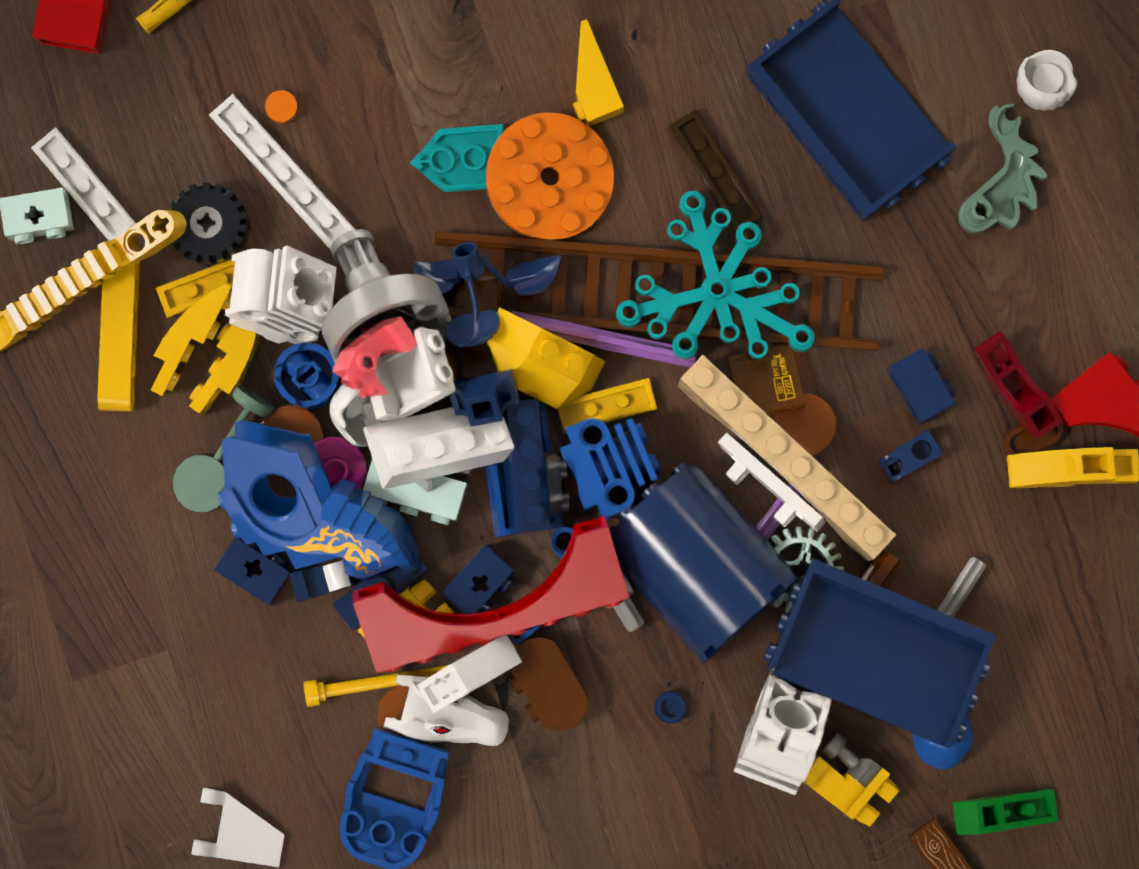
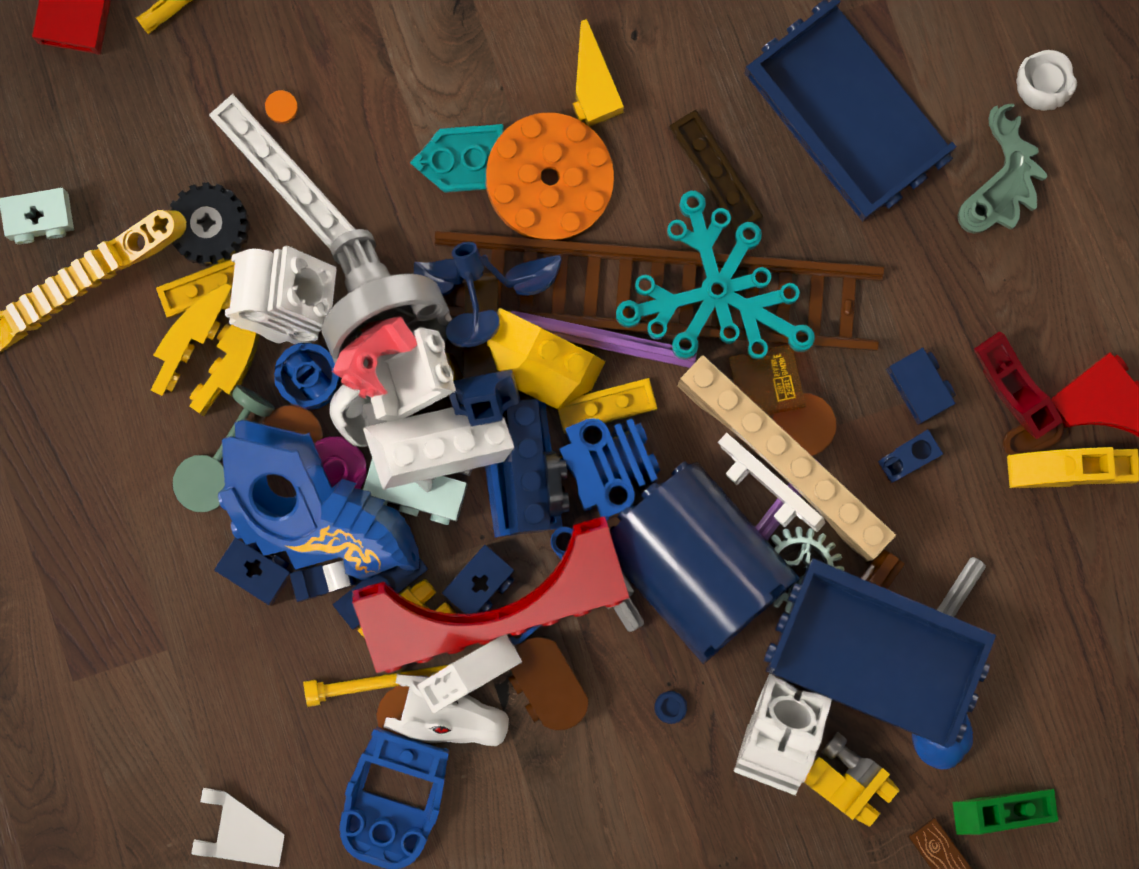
white tile [31,127,136,241] -> none
yellow beam [98,262,140,411] -> none

